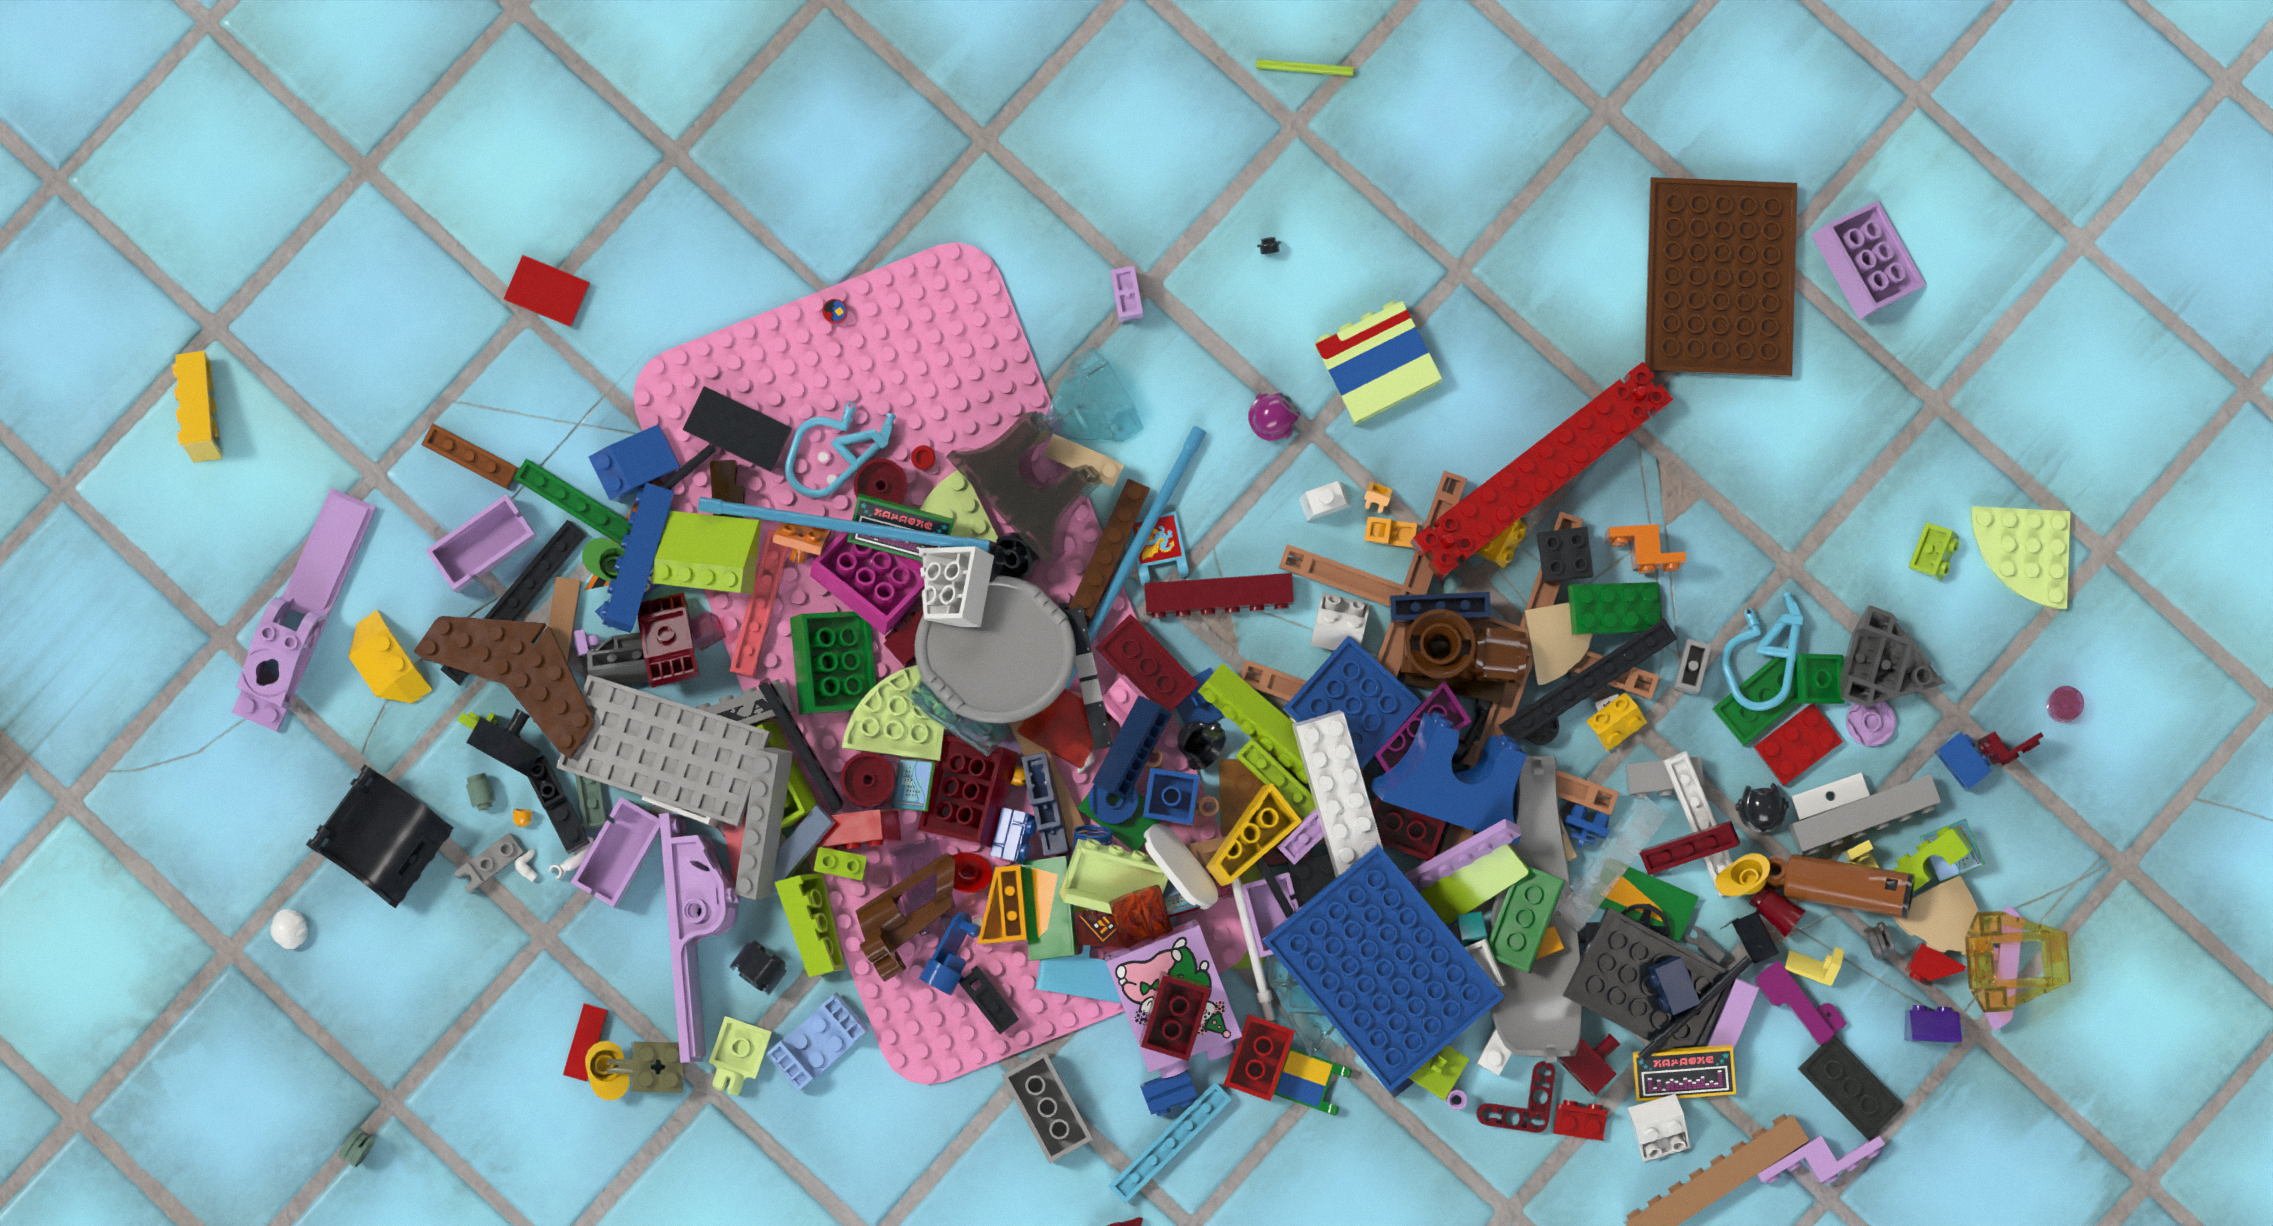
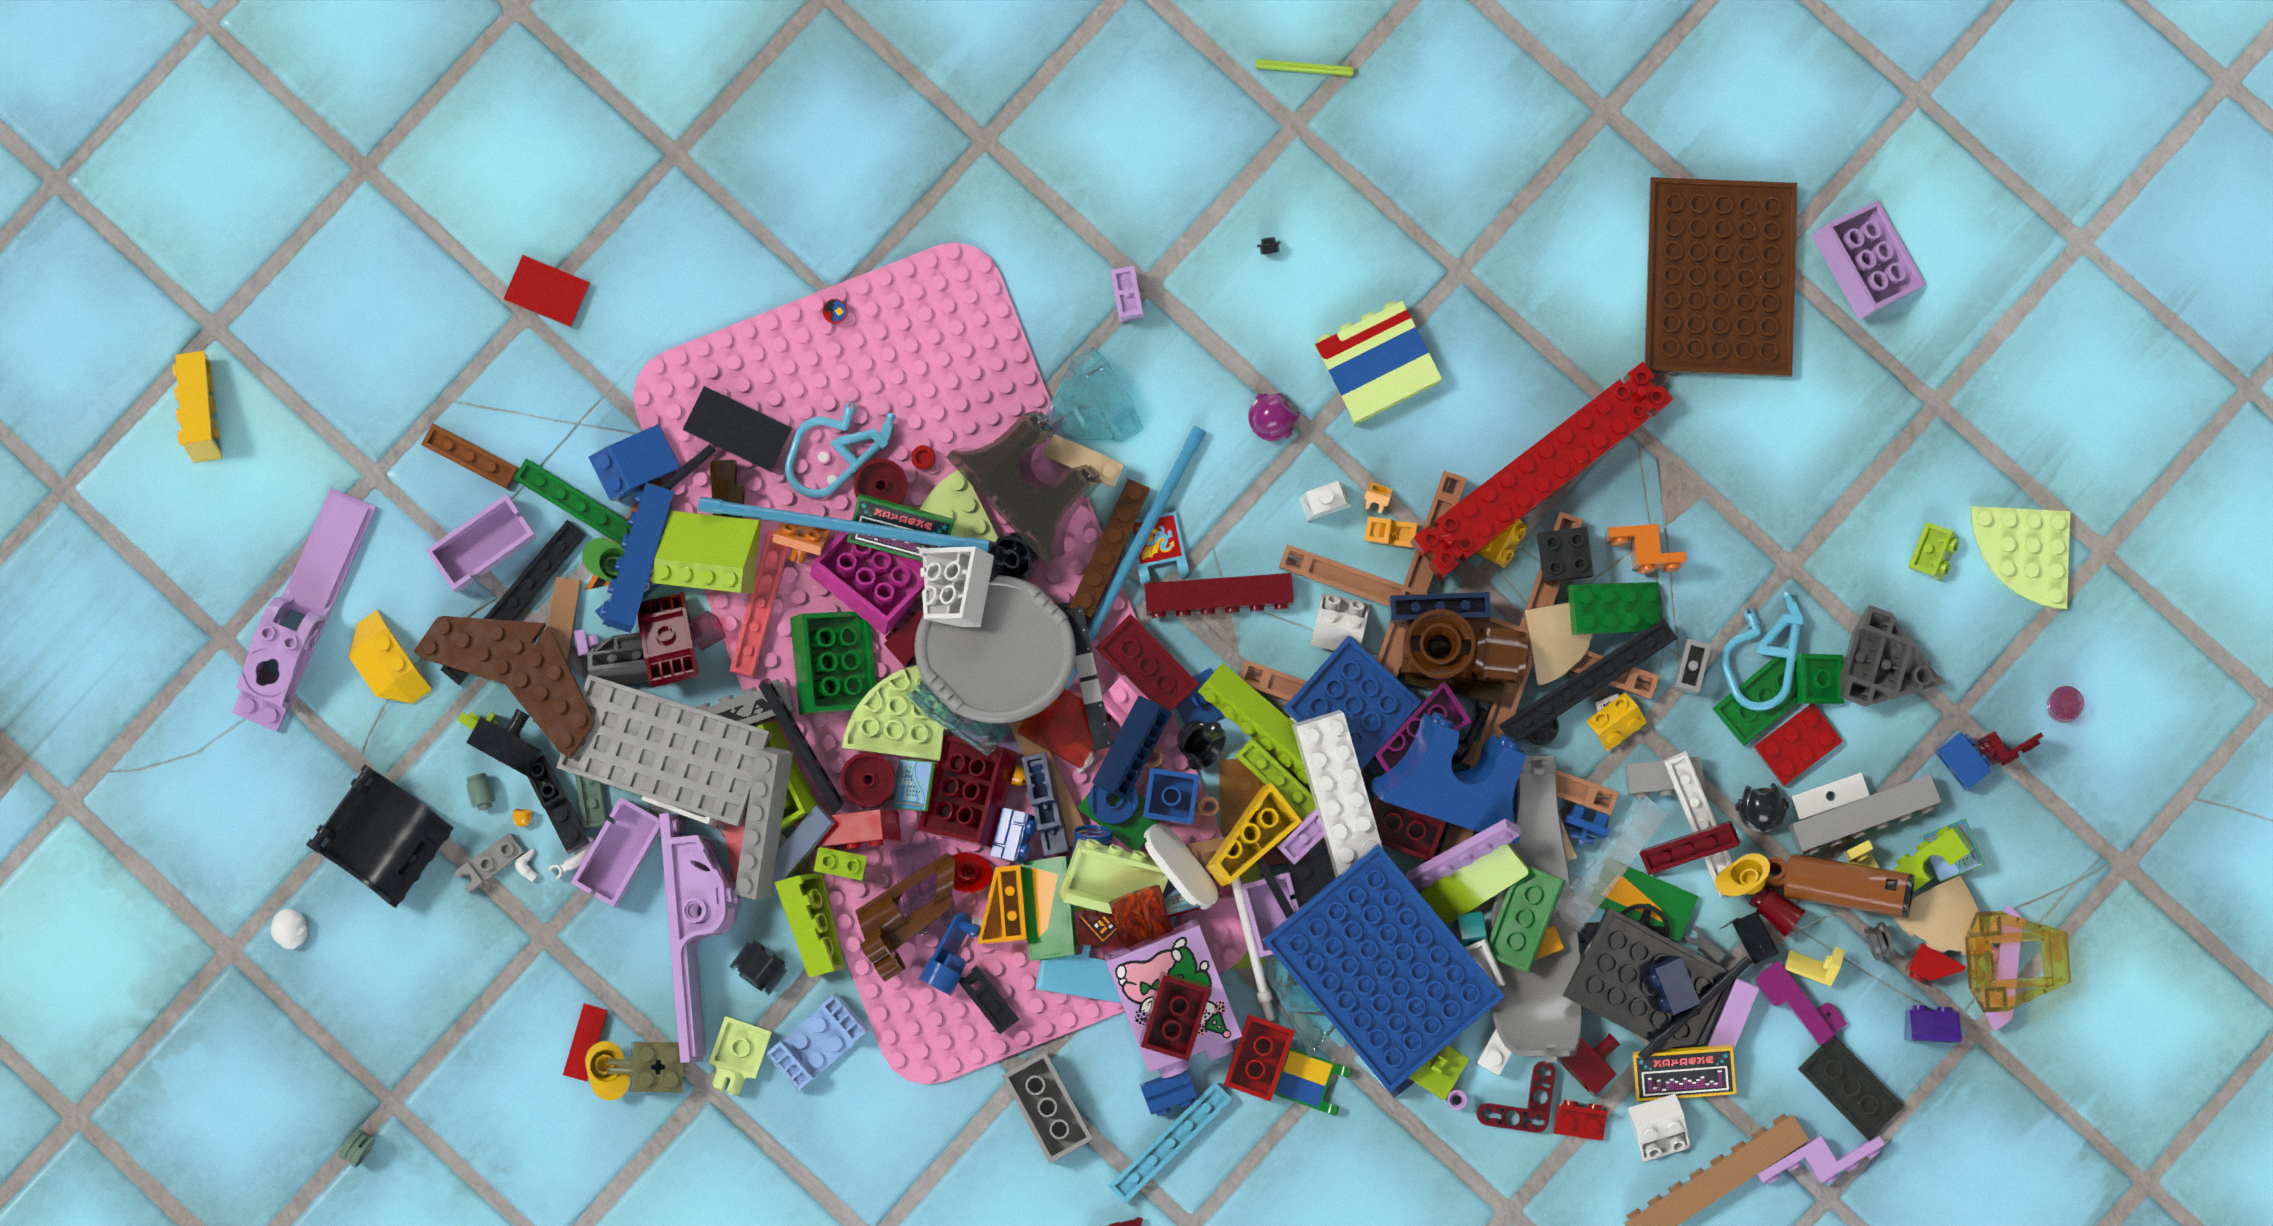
lavender tile [1846,701,1896,747] -> none

